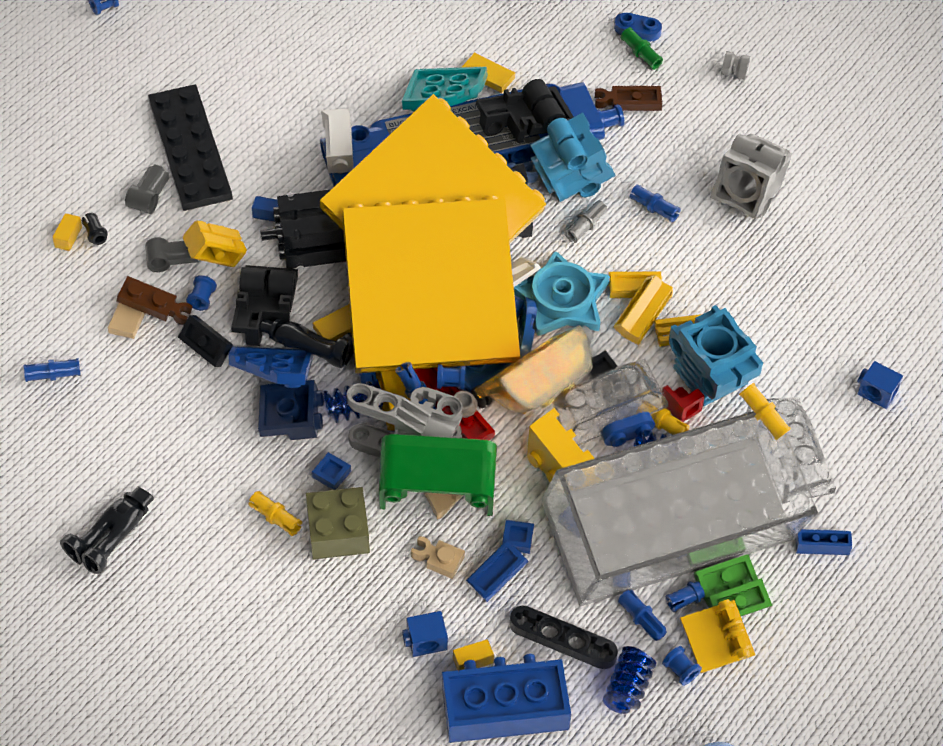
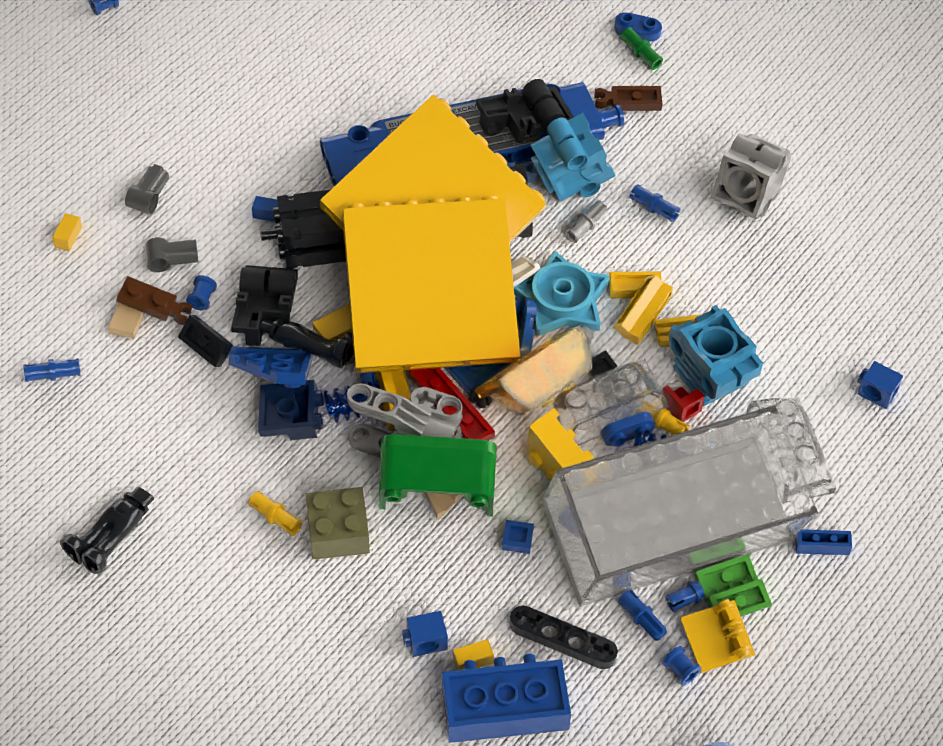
black pin [81,213,108,245] -> none
black plate [148,84,233,211] -> none
yellow brick [183,220,247,267] -> none
blue plate [312,452,351,490] -> none
white window [321,108,354,173] -> none
blue pin [395,362,436,410] -> none
teal plate [402,67,488,112] -> none
tan plate [411,536,465,579] -> none
blue bush [437,364,466,390] -> none
light grey plate [450,391,477,418] -> none
yellow tile [462,52,515,93] -> none
blue tile [466,540,529,602] -> none
clear blue piece [602,646,657,714] -> none
light grey wheel [721,51,751,80] -> none
yellow pin [739,383,791,440] -> none

